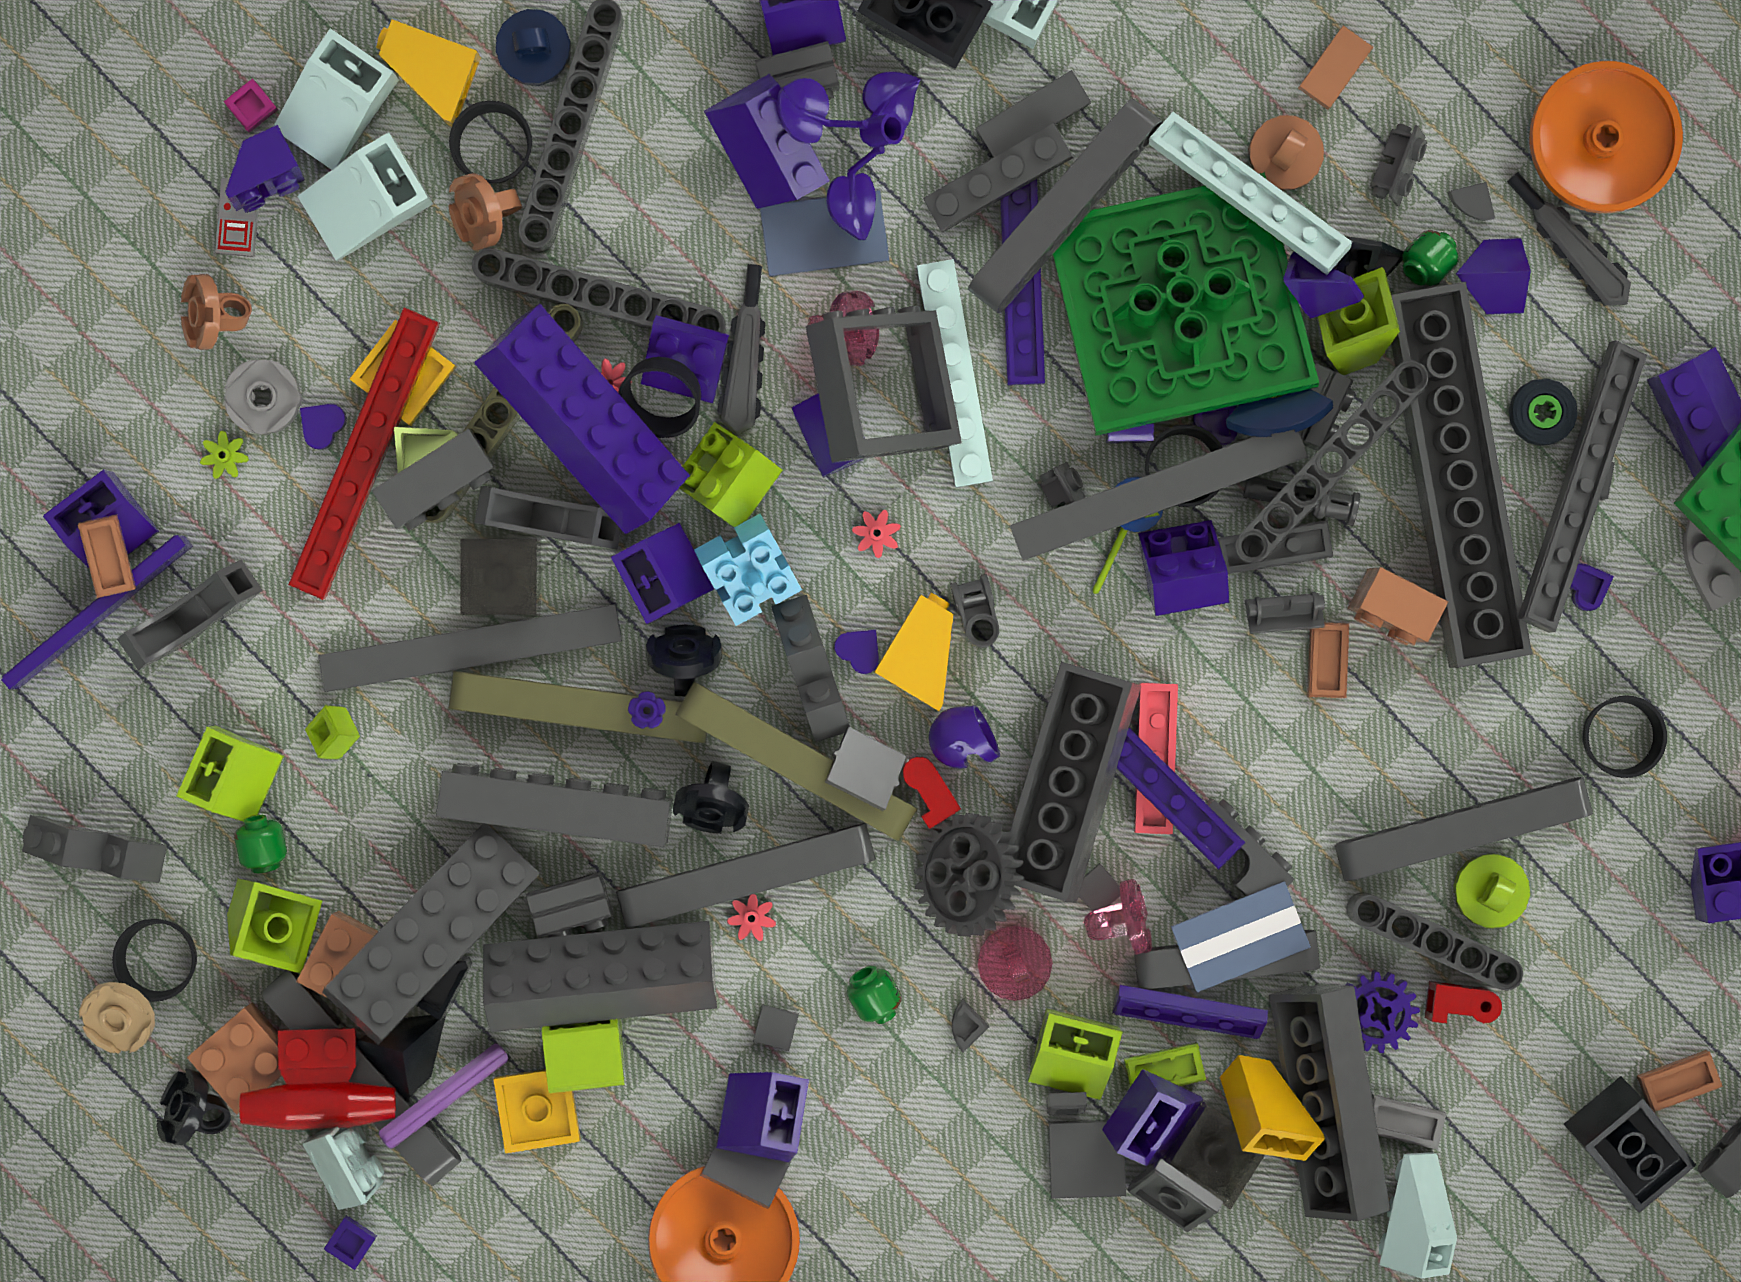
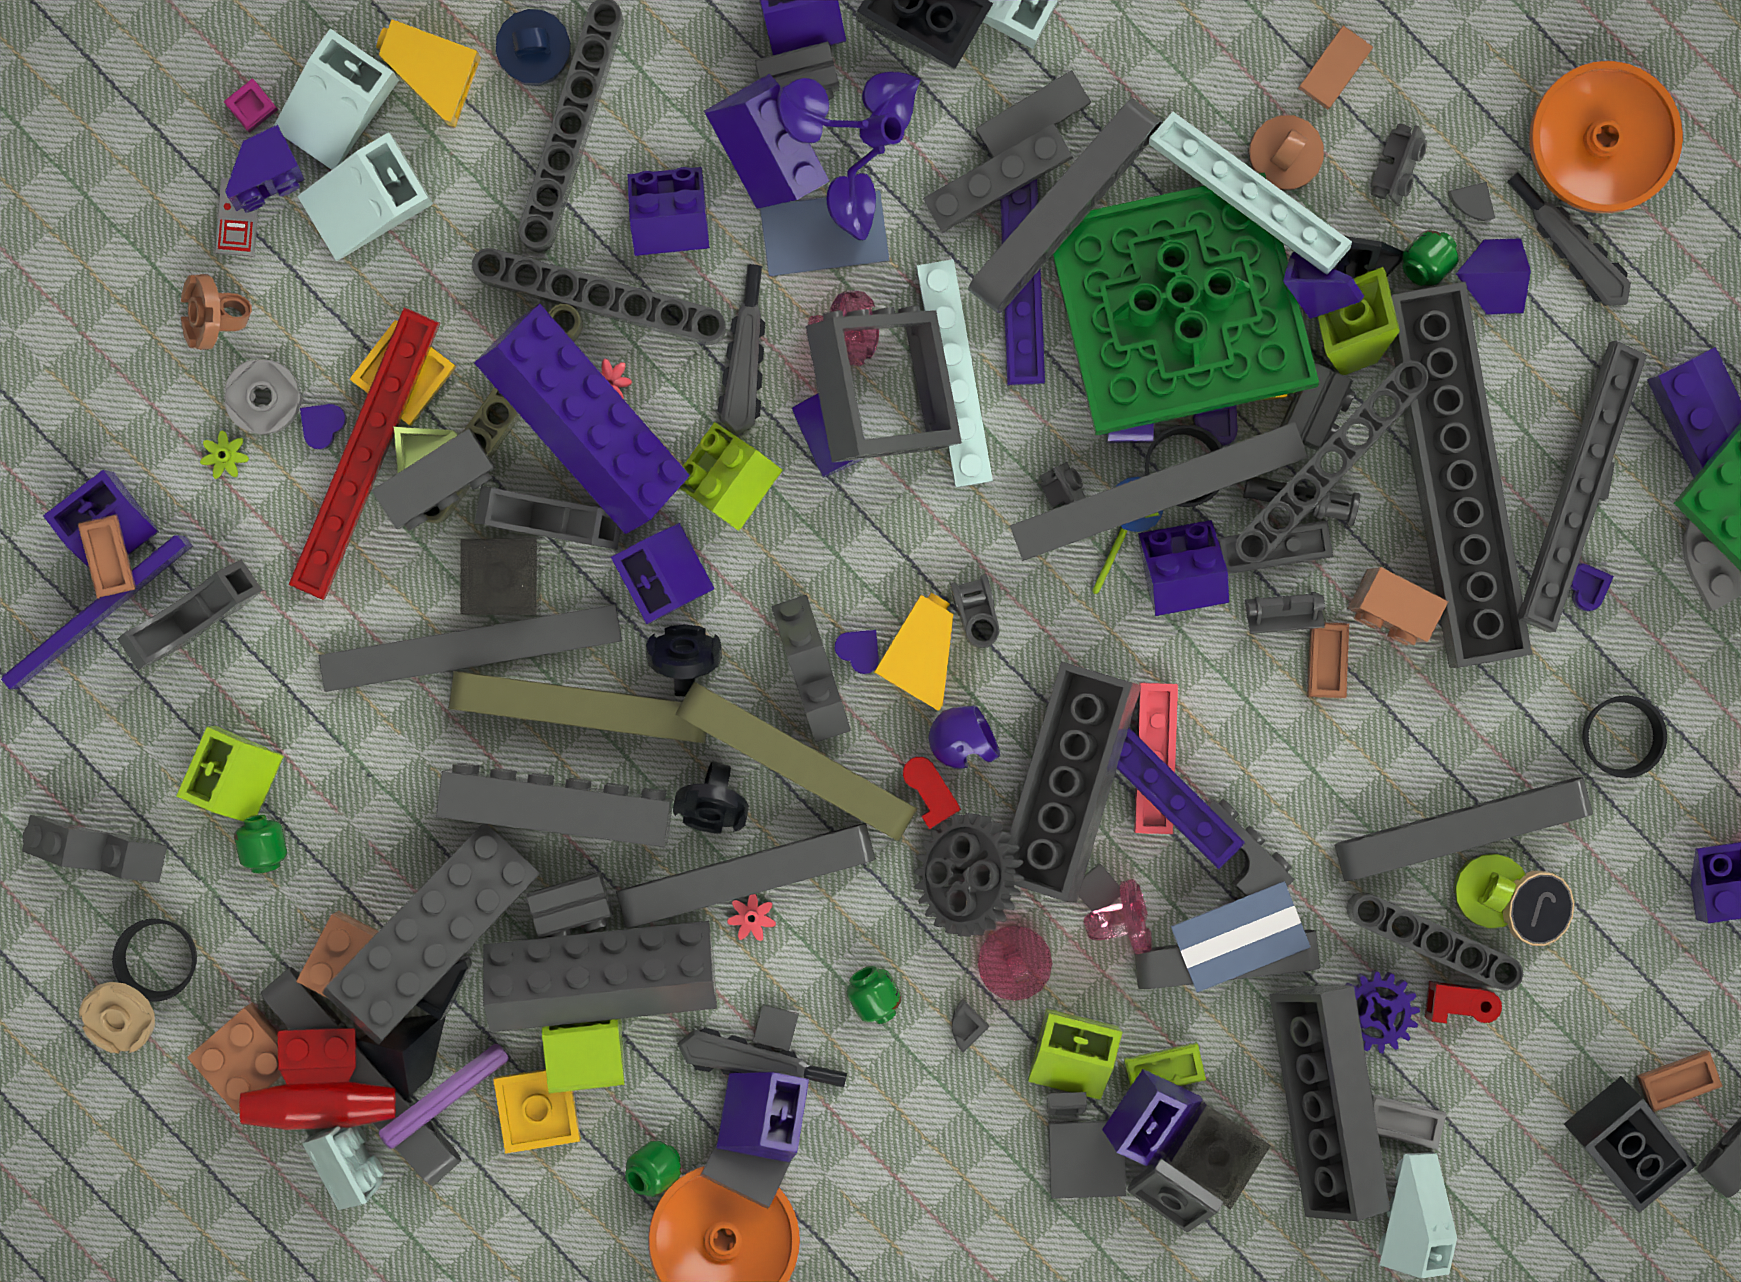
black tile [156,1069,231,1145] -> none
lime slope [227,878,323,973] -> none
lime slope [305,705,360,759] -> none
dark purple plate [324,1215,377,1270] -> none
nougat tile [448,173,523,251] -> none
black tyre [449,100,532,183] -> none
black tyre [618,357,701,438] -> none
dark purple plate [628,691,666,729] -> none
dark purple plate [641,315,729,403] -> none
medium azure brick [694,514,802,626] -> none
piece [825,727,906,811] -> none
coral plant [852,510,901,558] -> none
dark purple tile [1112,985,1268,1039] -> none
yellow slope [1220,1055,1325,1161] -> none
dark blue tile [1226,389,1333,437] -> none
black bush [1508,378,1578,446] -> none
none -> green head [625,1140,681,1197]
none -> dark purple slope [627,167,710,256]
none -> dark grey sword [677,1027,847,1088]
none -> black tile [1503,870,1574,946]

